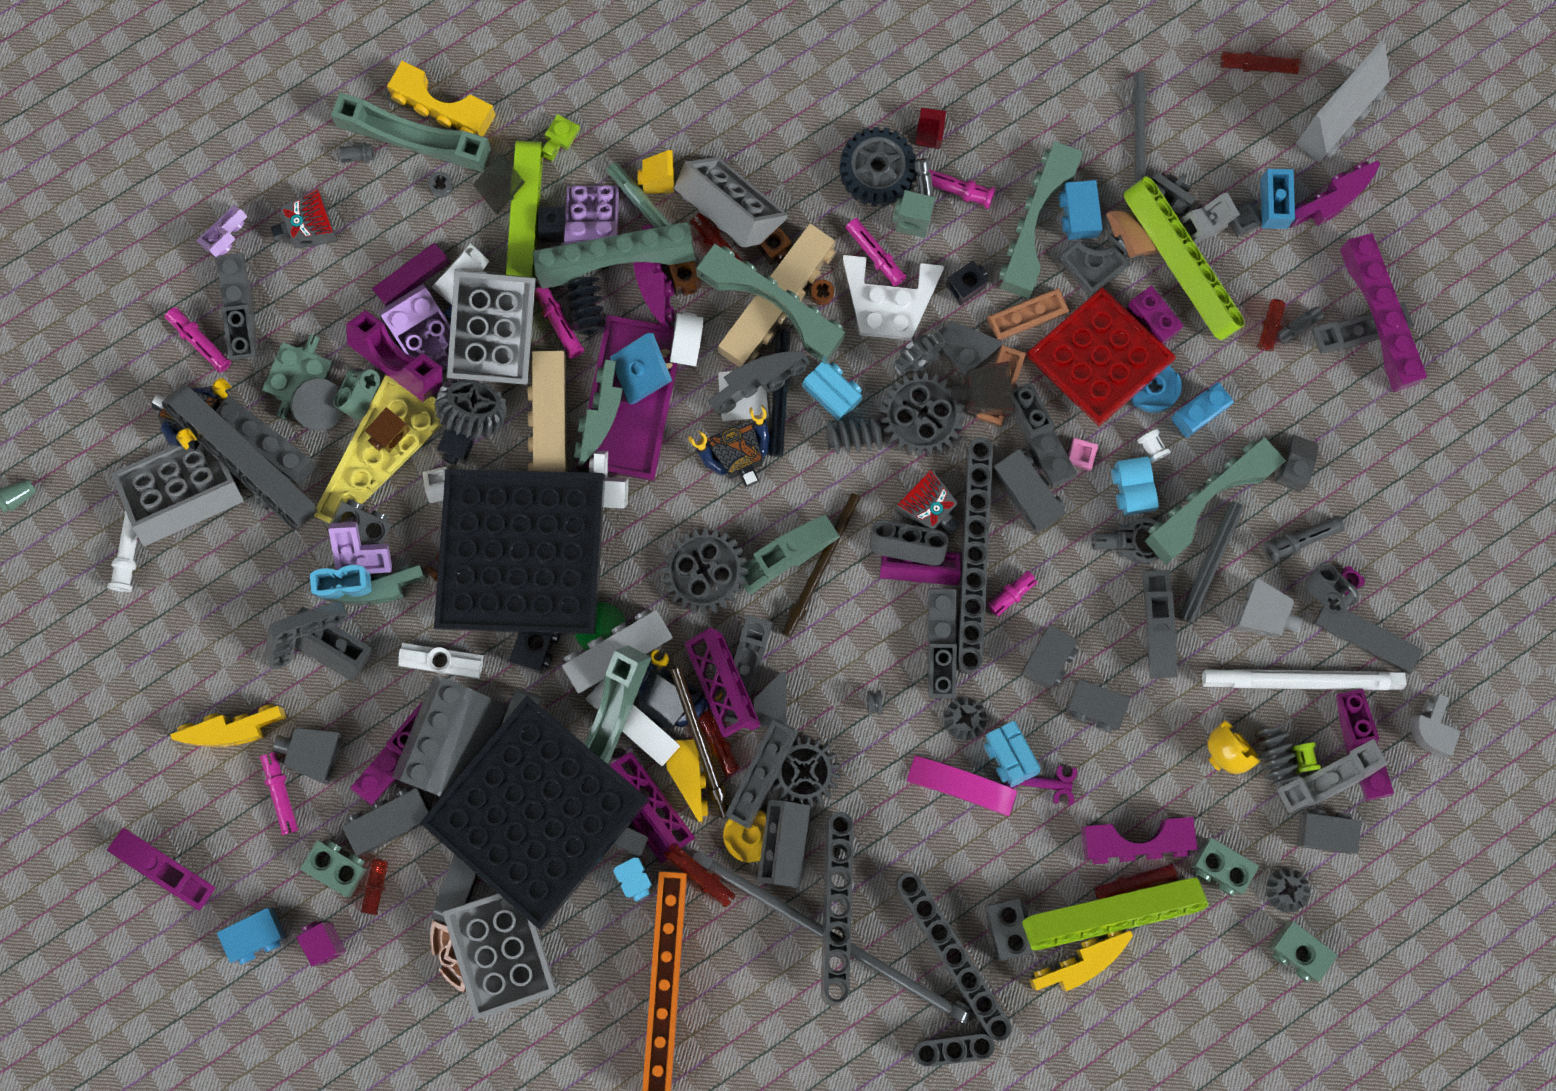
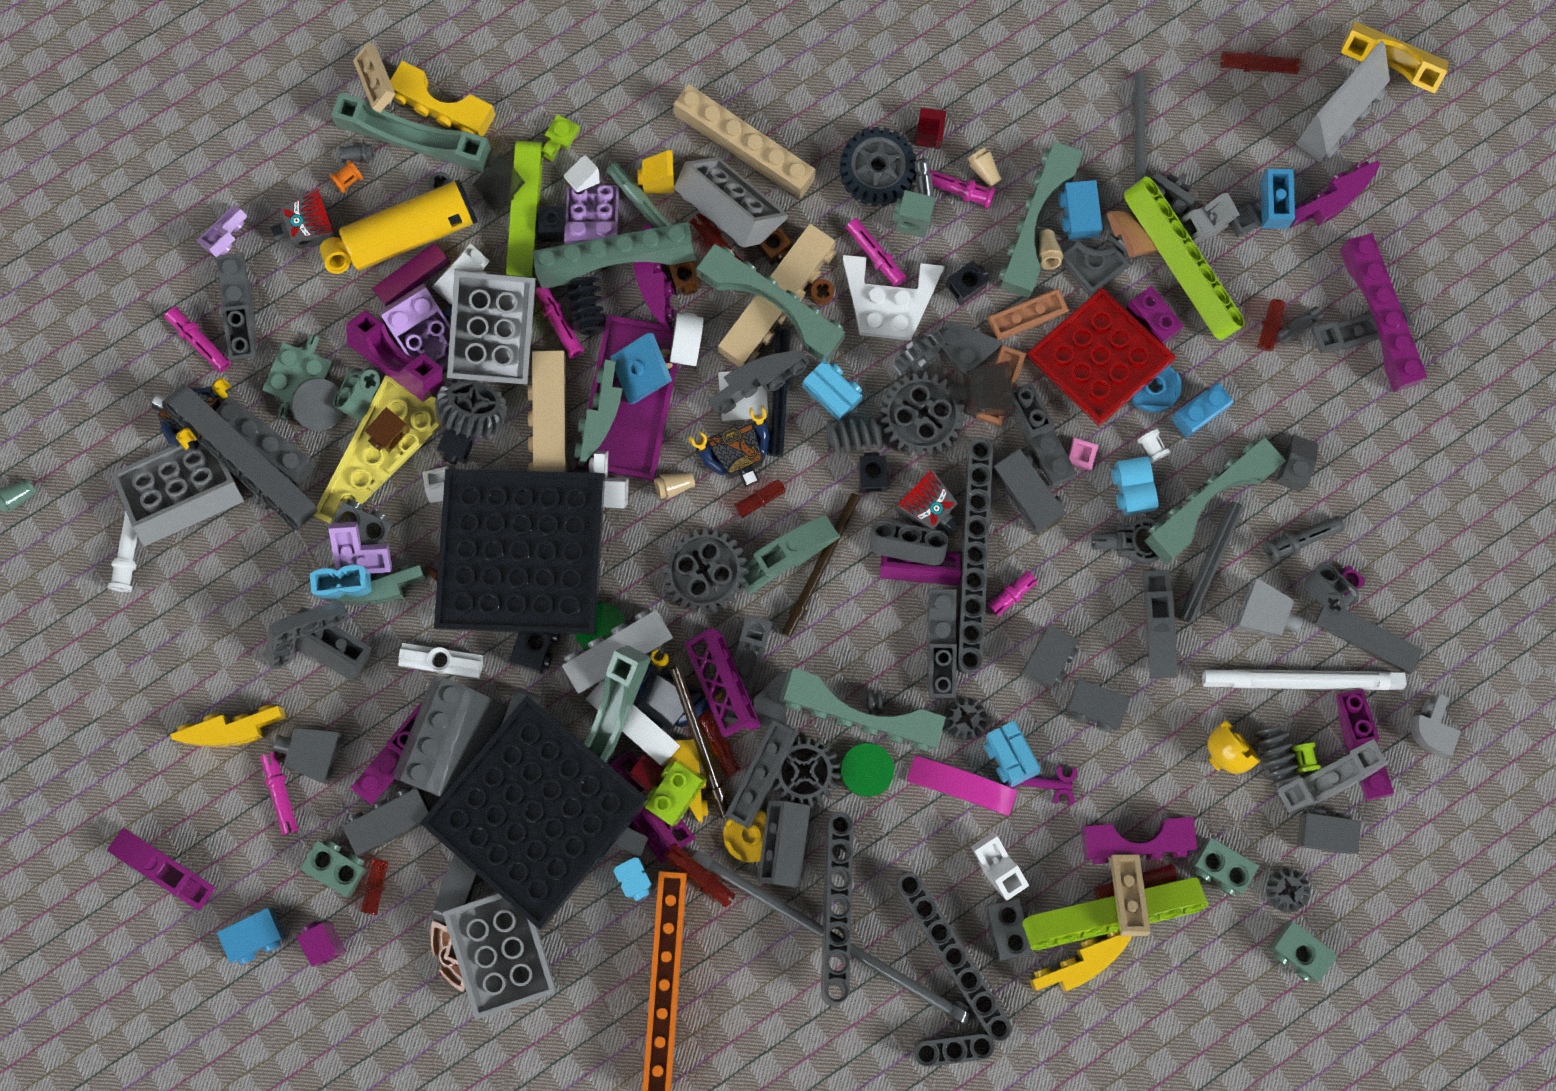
none -> yellow piece [319,179,478,274]
none -> orange bush [328,160,364,194]
none -> tan plate [353,42,395,113]
none -> white slope [564,155,599,192]
none -> dark red panel [627,752,664,795]
none -> lime brick [645,761,707,826]
none -> tan cone [654,472,695,500]
none -> tan brick [674,84,816,200]
none -> clear red axle [734,479,786,519]
none -> sand green arch [779,668,946,752]
none -> green tile [840,743,895,797]
none -> black brick [858,452,888,493]
none -> tan cone [968,147,1002,188]
none -> white brick [971,832,1029,901]
none -> tan cone [1038,229,1063,269]
none -> tan plate [1110,855,1150,936]
none -> yellow arch [1340,21,1448,94]

